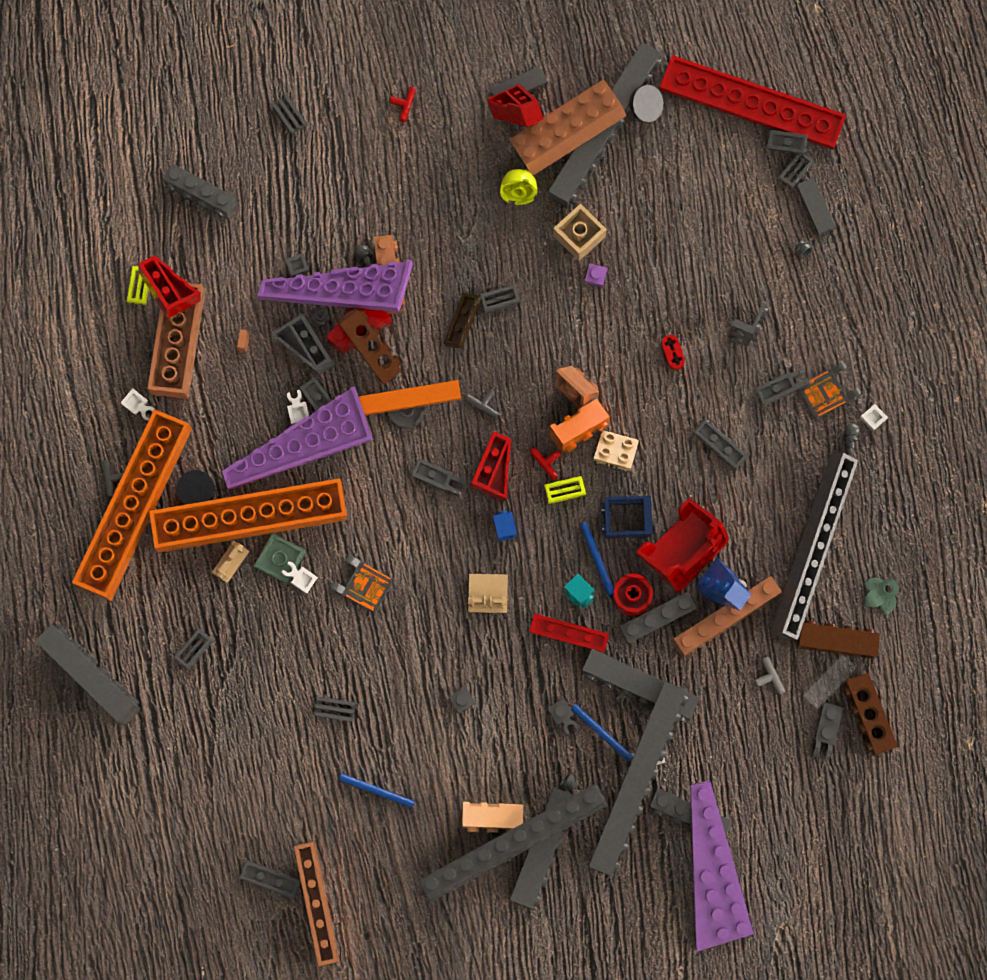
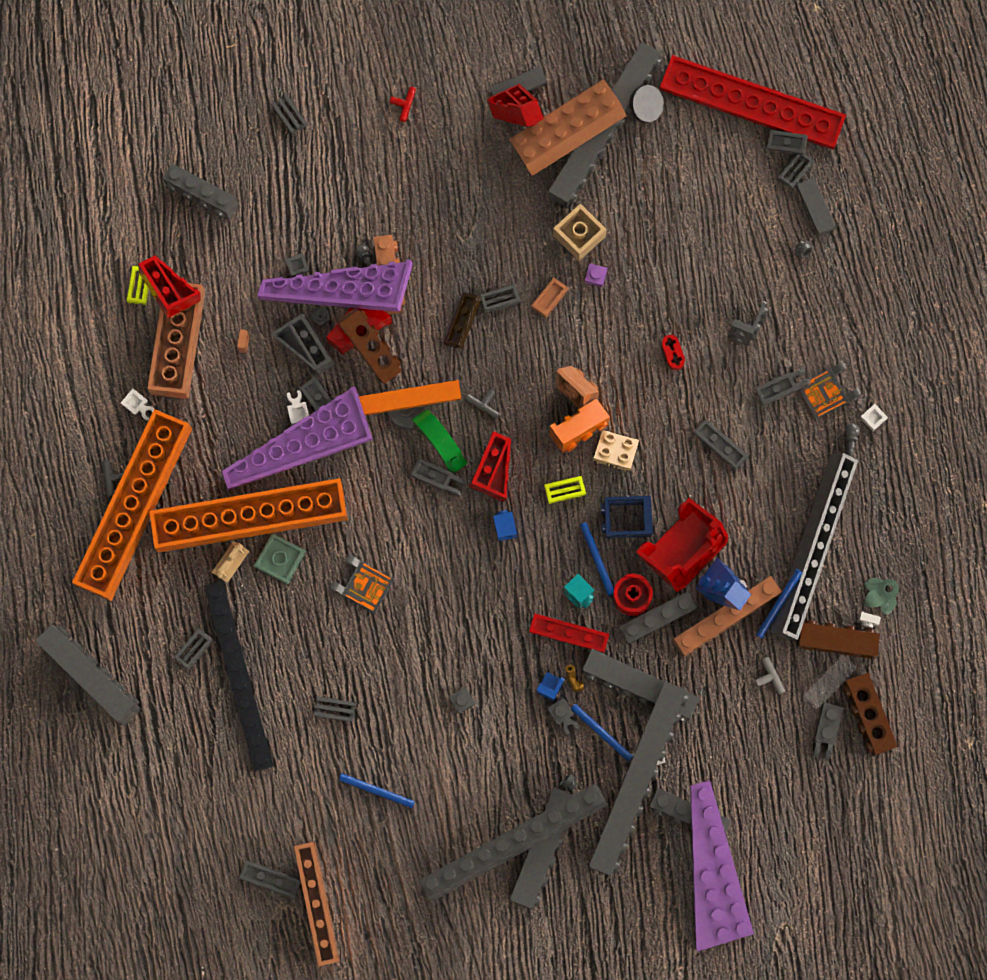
black tile [176,470,215,505] -> none
white plate [281,562,318,594] -> none
light nougat wedge [463,802,523,833] -> none
tan hinge [468,574,508,613] -> none
neon yellow cylinder [500,169,537,205] -> none
red piece [530,448,561,480] -> none
none -> black plate [204,580,274,772]
none -> green arch [412,409,468,474]
none -> nougat tile [531,277,569,318]
none -> blue panel [536,672,565,702]
none -> pearl gold arm [565,665,584,692]
none -> blue bar [756,569,803,638]
none -> white plate [857,612,881,629]

